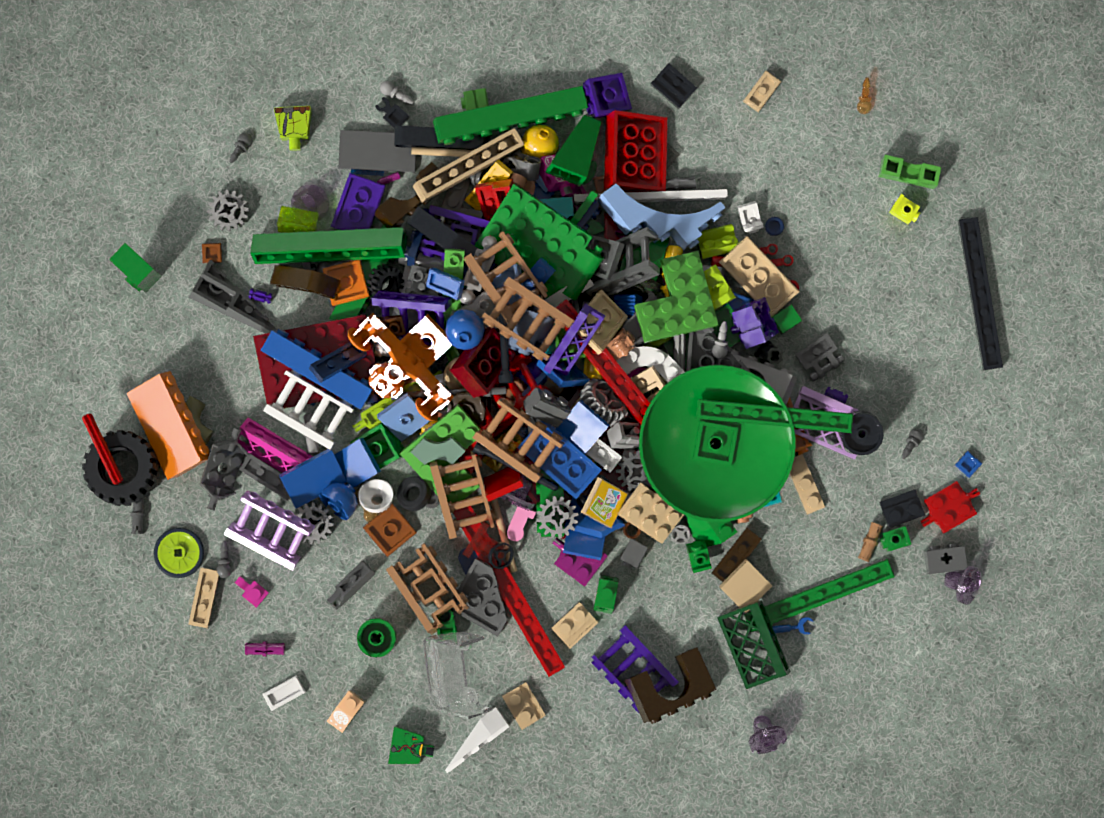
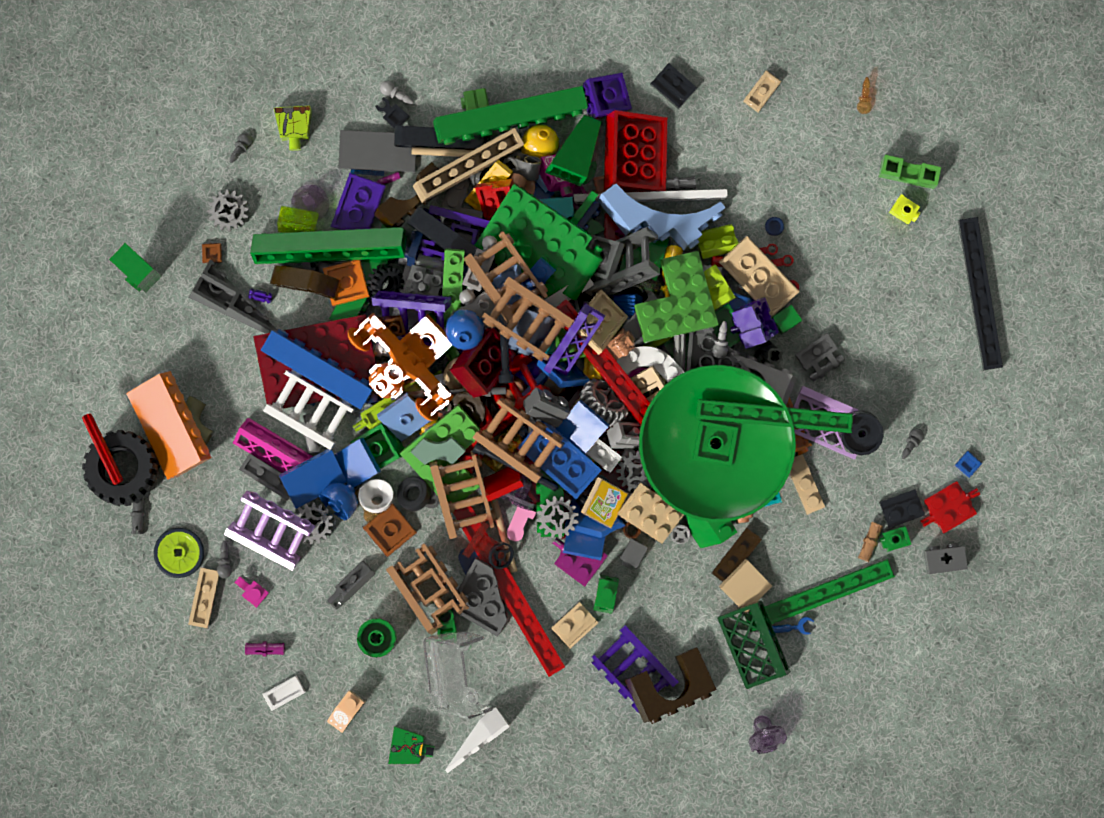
dark grey plate [200,428,249,511] -> none
dark blue plate [309,342,367,383] -> none
tile [426,267,465,300] -> none
tan plate [502,682,546,730] -> none
green brick [686,540,712,573] -> none
white bracket [737,201,764,233] -> none
dark purple piece [824,387,848,404] -> none
clear purple tile [944,566,981,605] -> none

